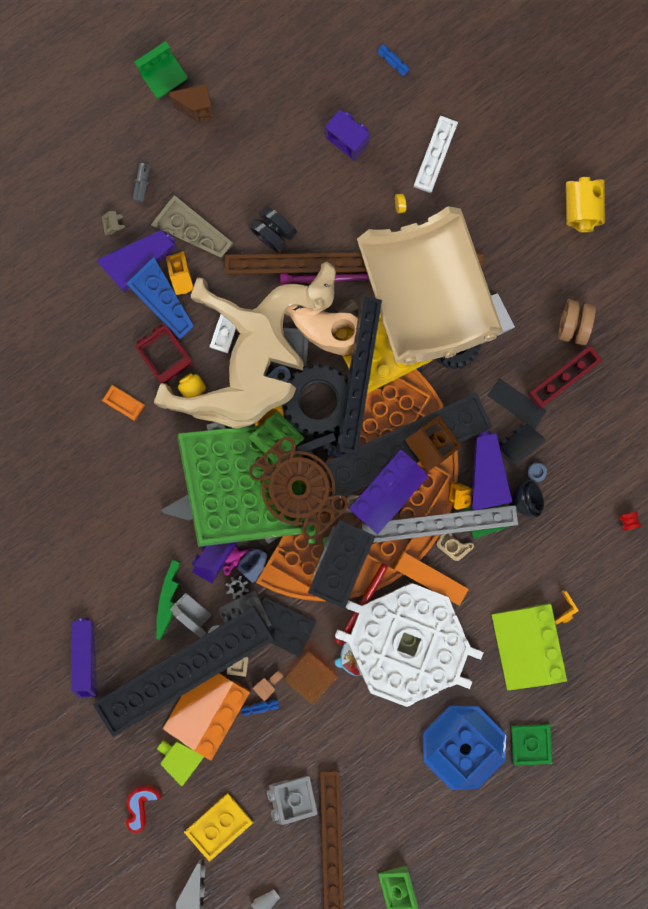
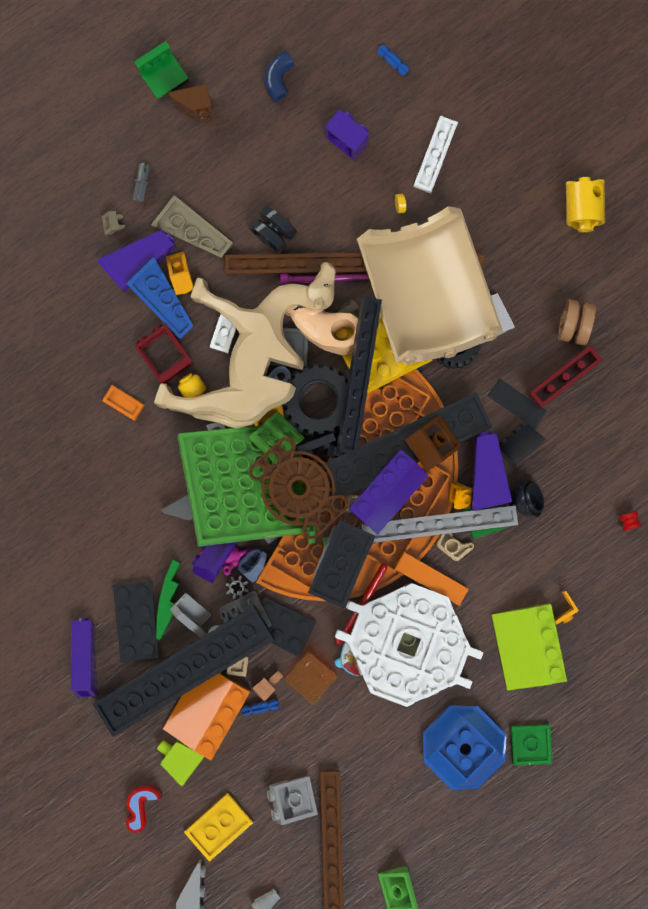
sand blue tile [527,463,547,482] -> none
none -> black plate [113,581,160,662]
none -> dark blue cylinder [264,50,295,103]

